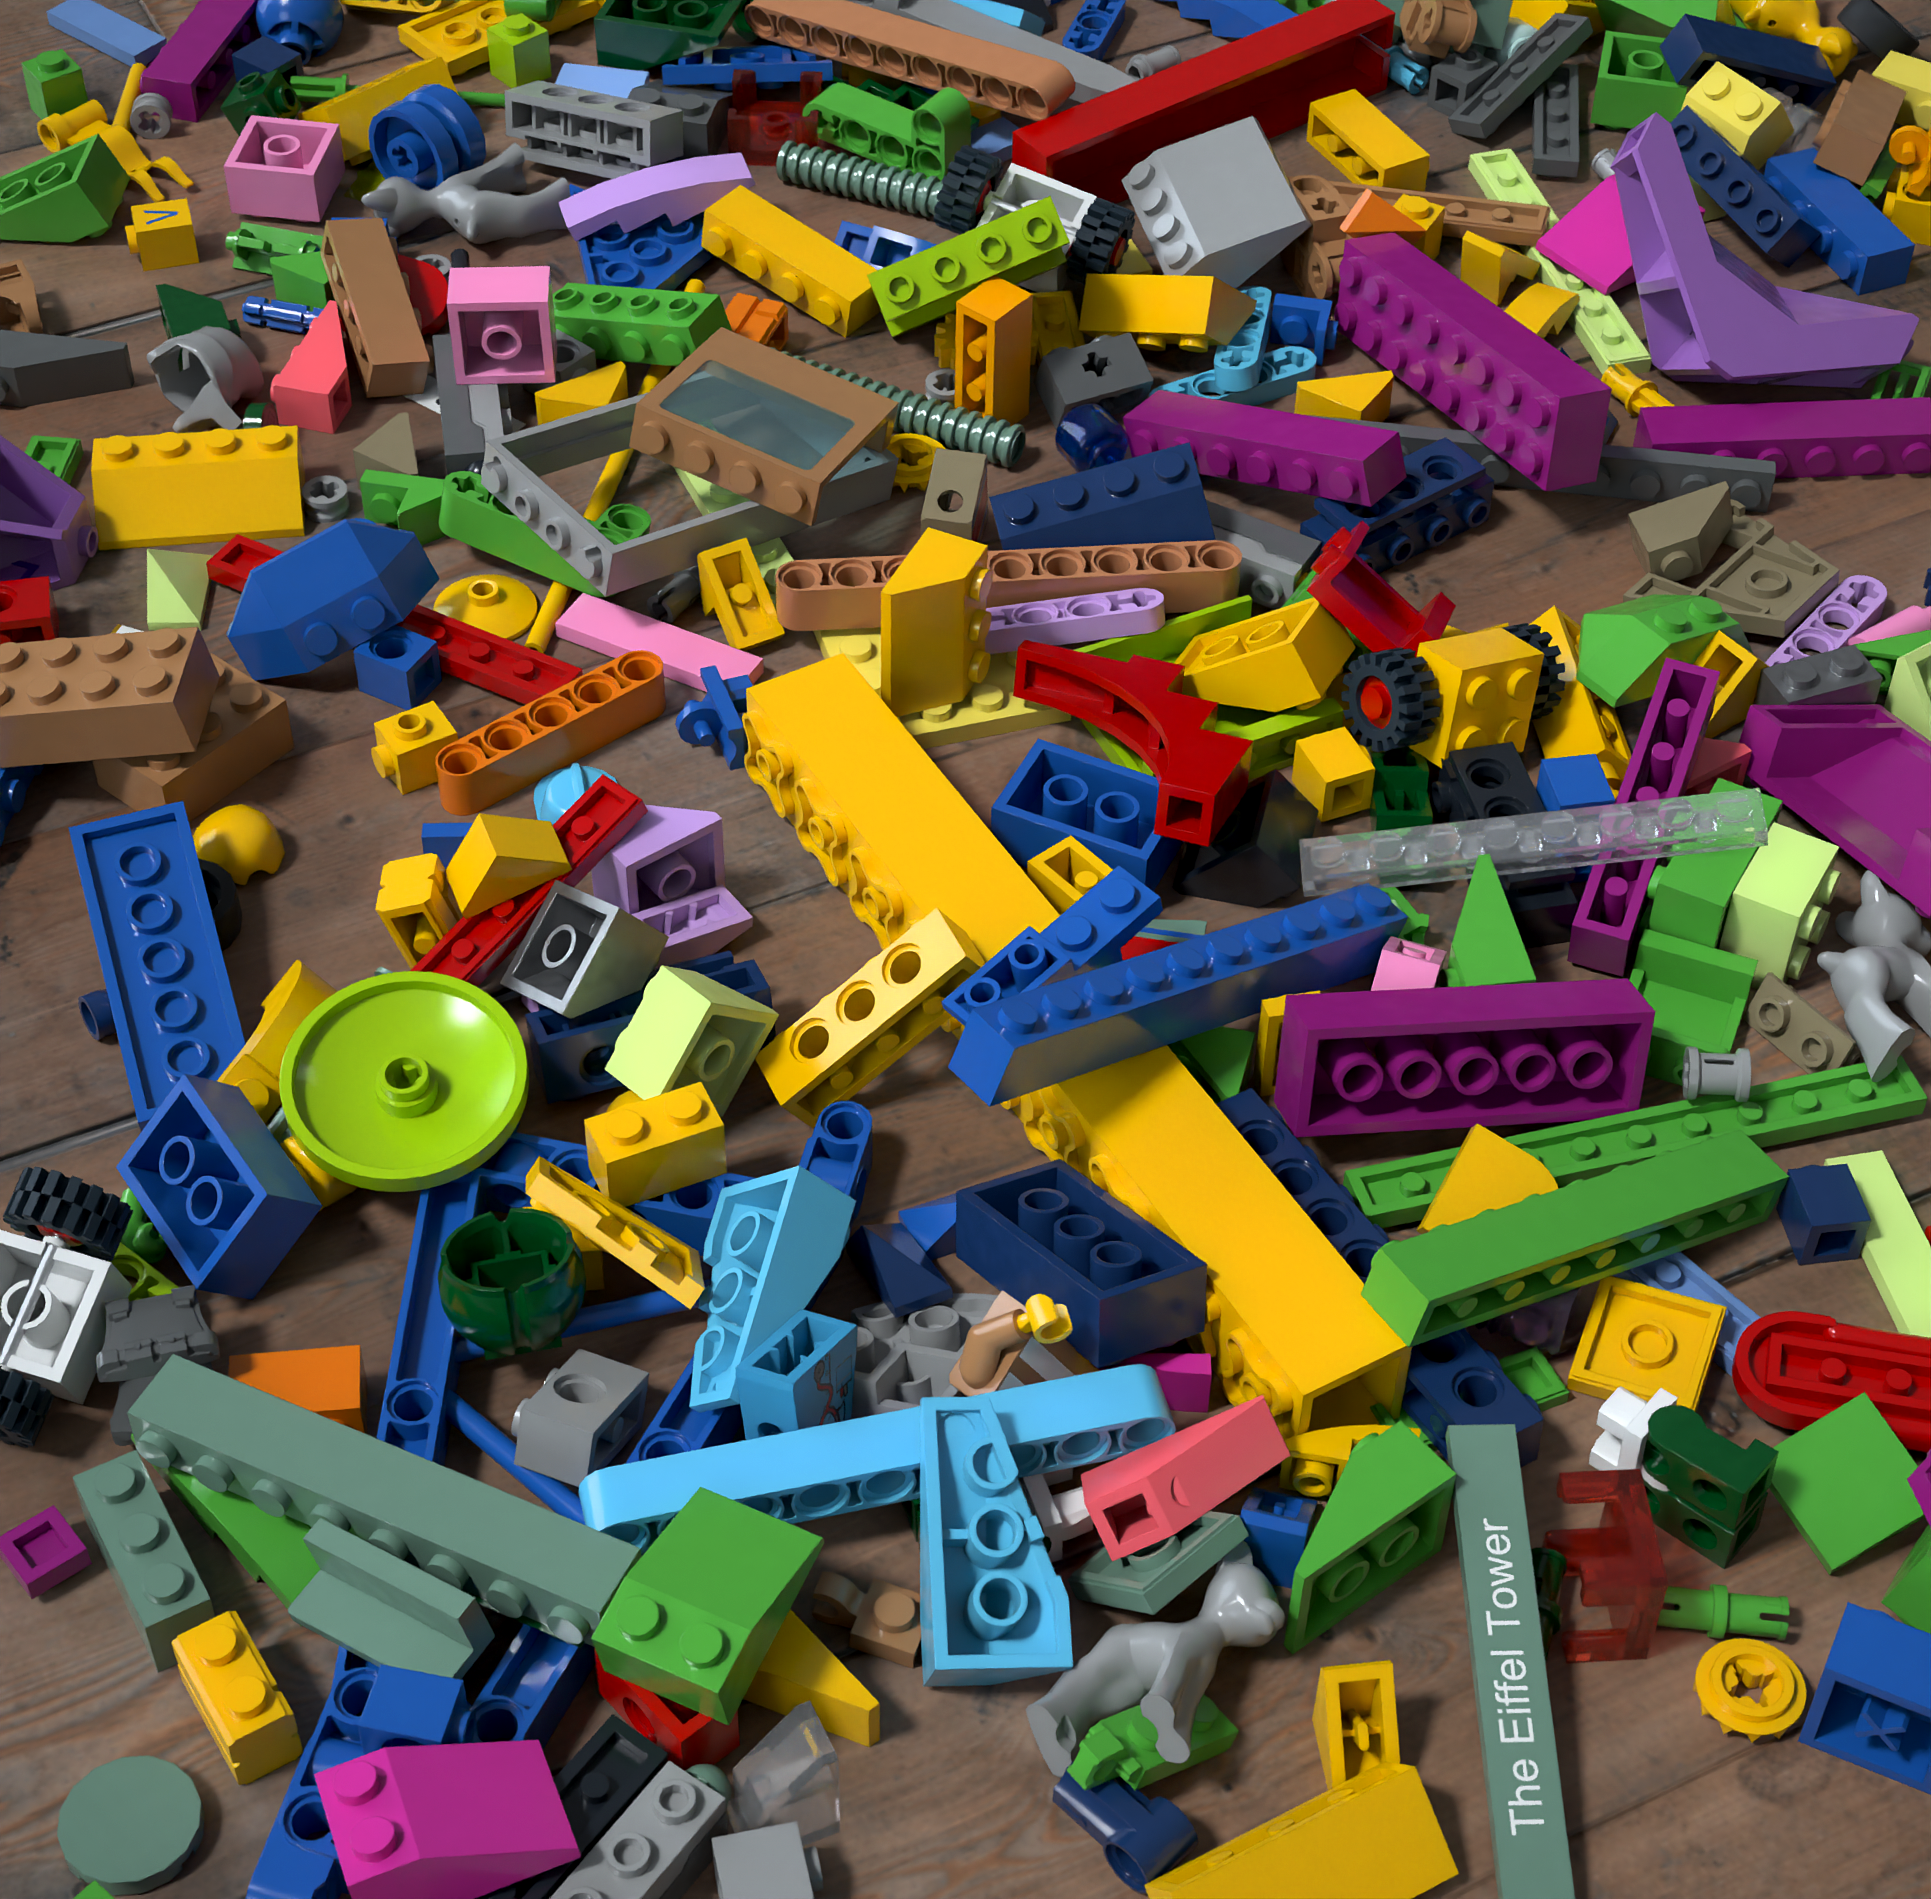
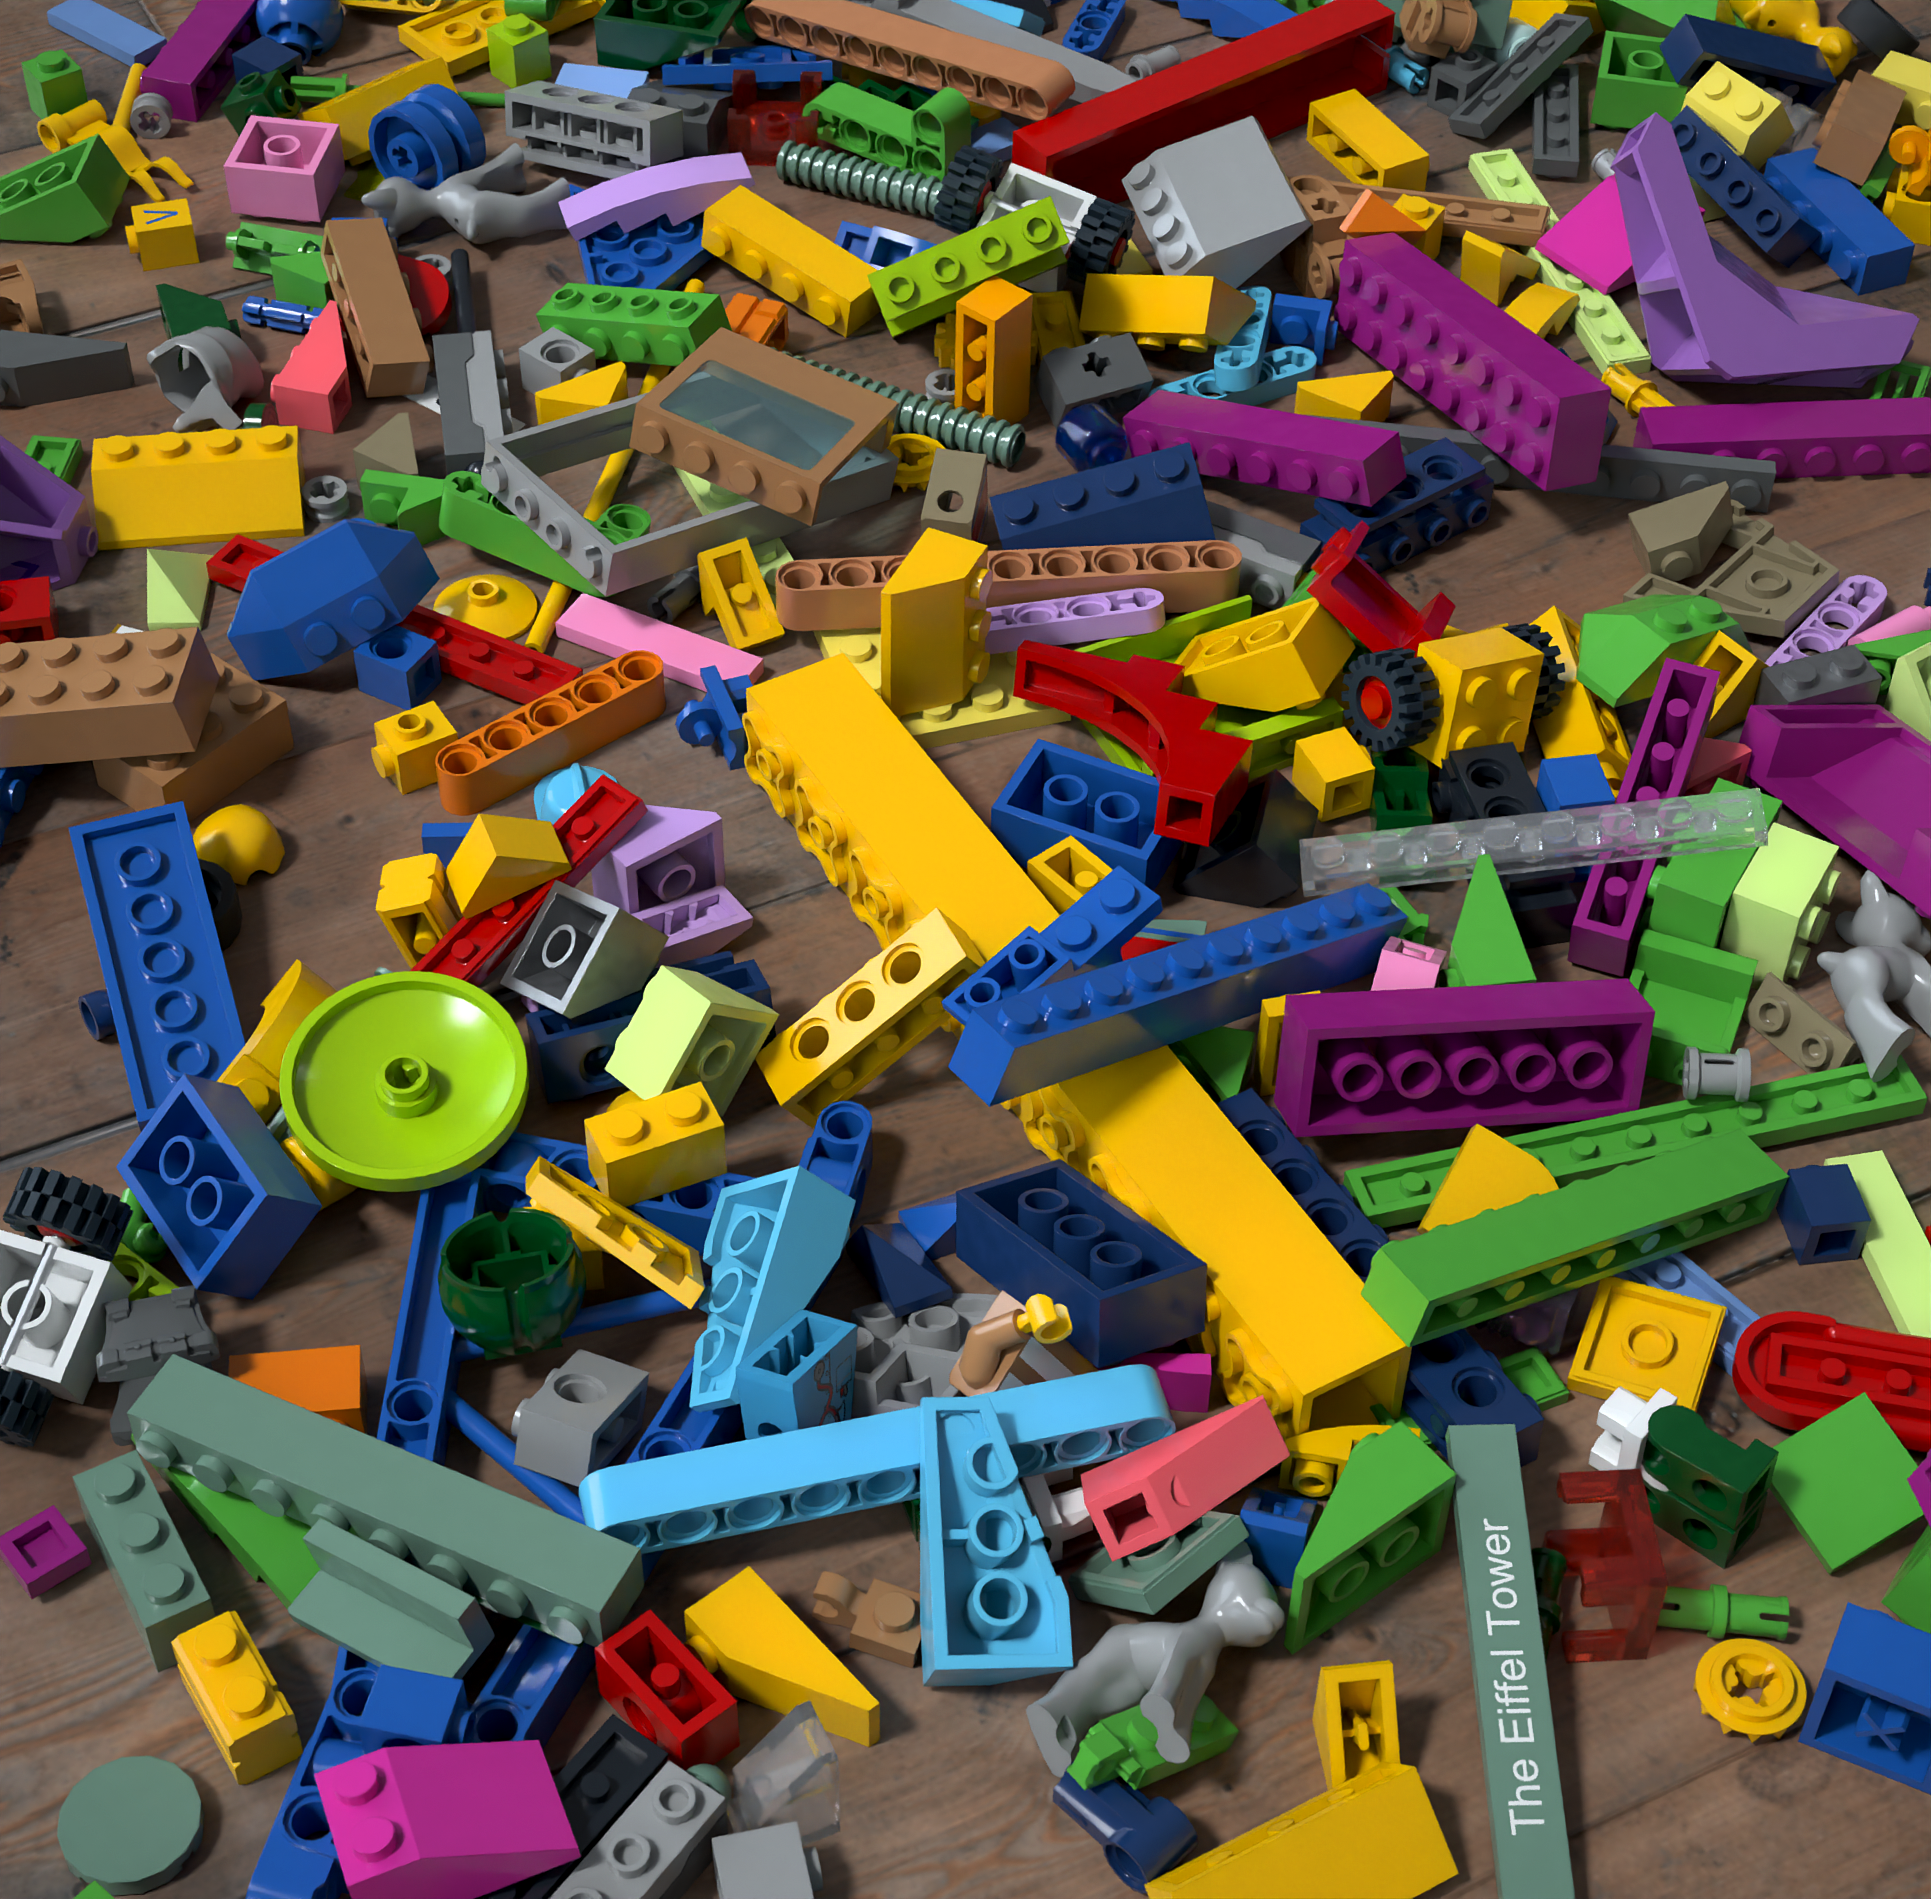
bright pink brick [447,266,557,385] -> none
bright green slope [591,1487,824,1725] -> none

